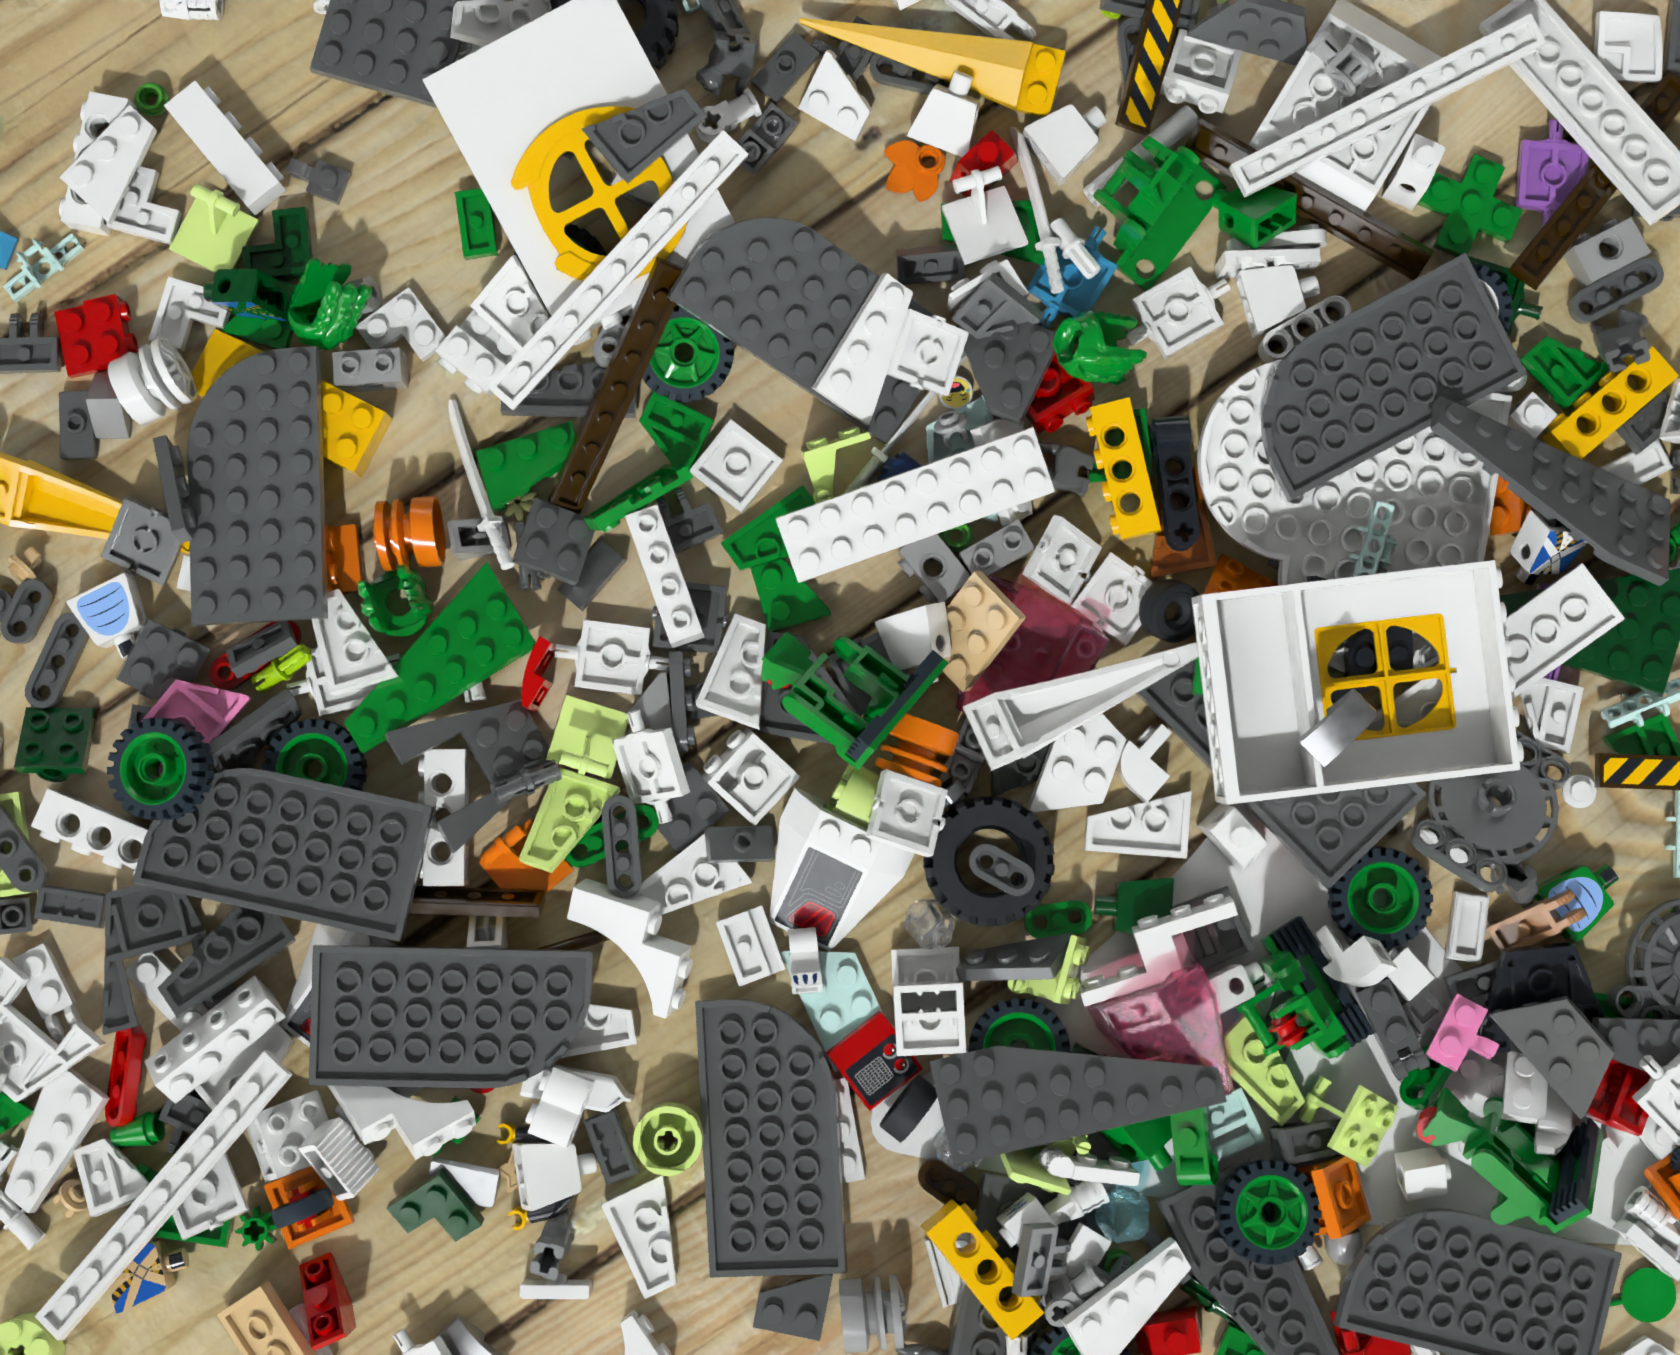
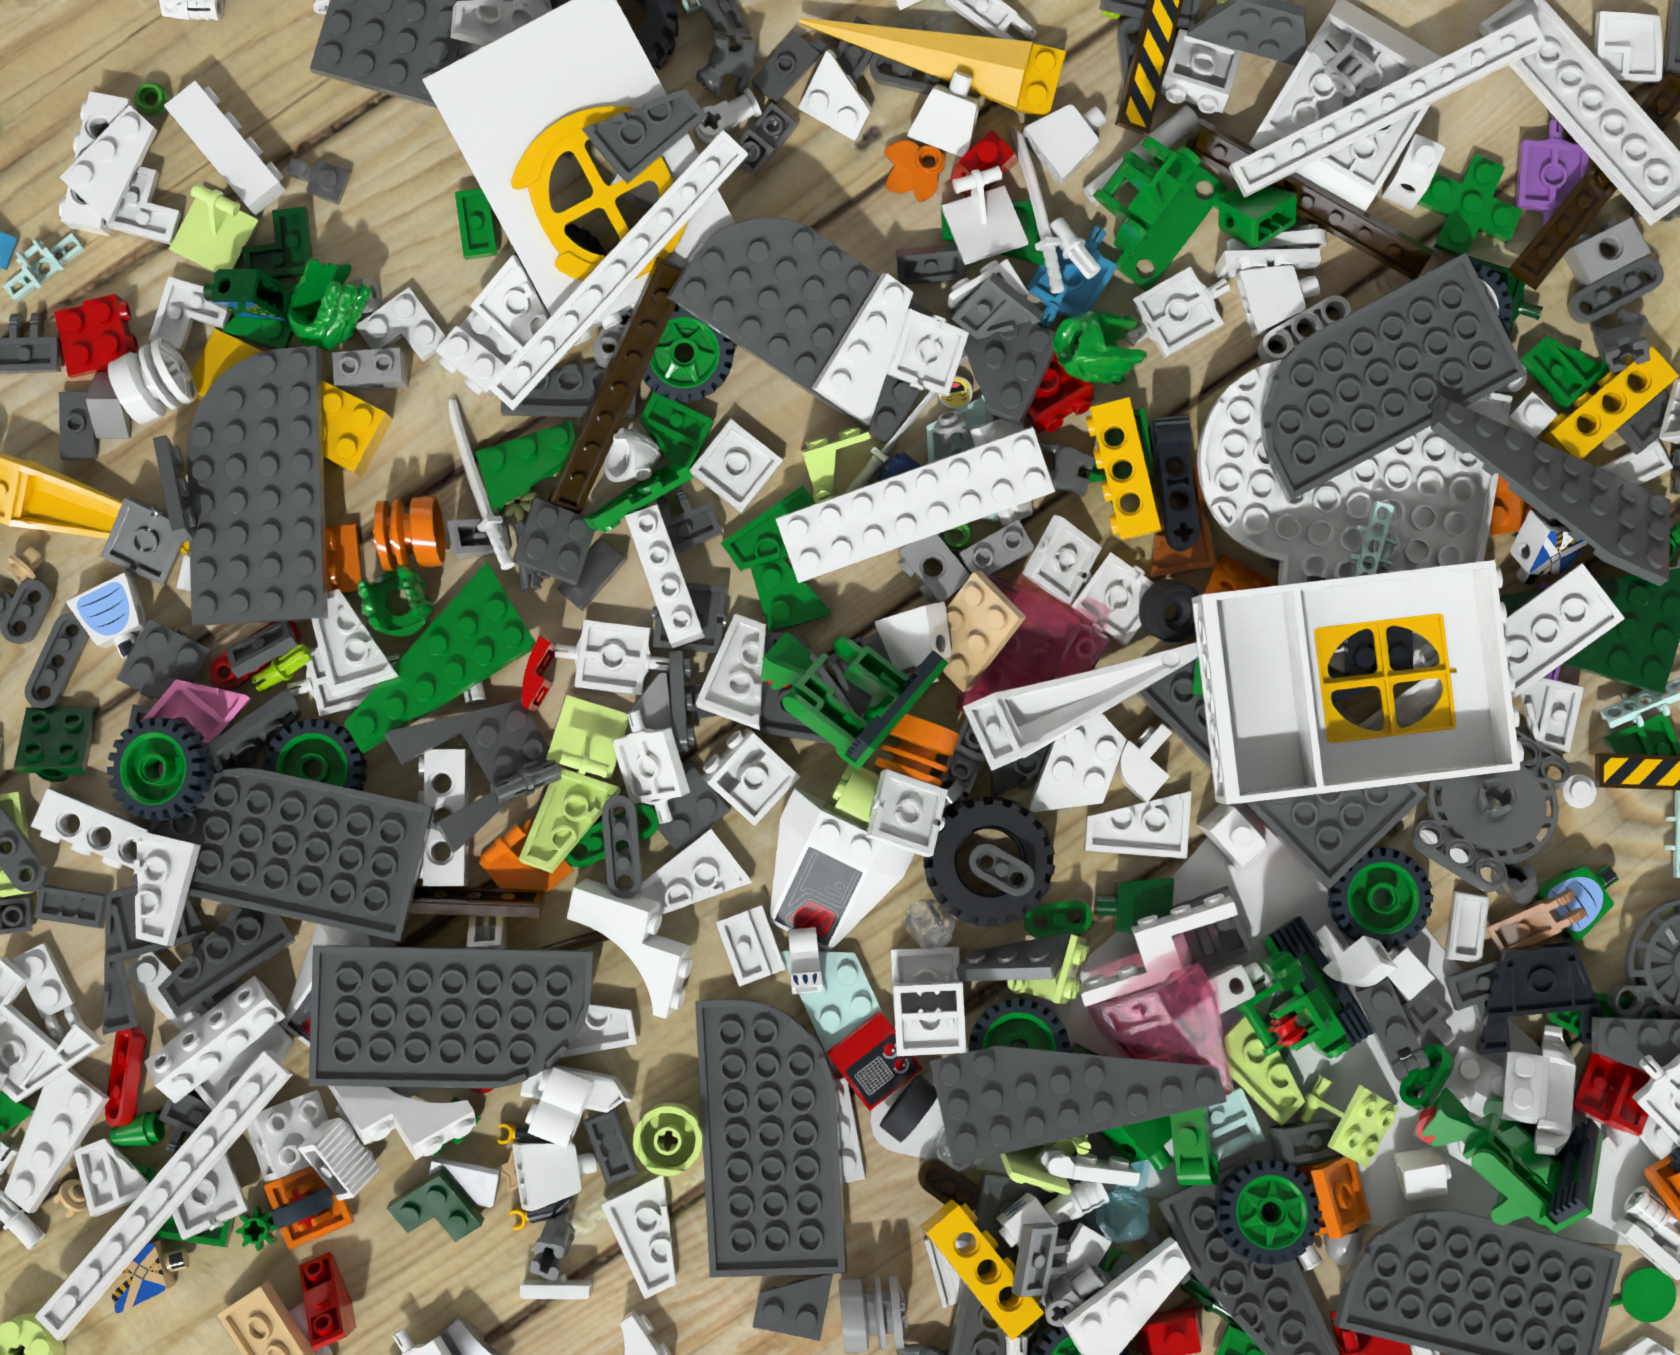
dark grey plate [704,826,775,863] -> none
flat silver slope [1300,688,1378,767] -> none
bright pink plate [1425,994,1499,1072] -> none
dark grey wing [1490,996,1614,1120] -> none
none -> white wing [133,829,201,947]
none -> white helmet [604,427,661,483]

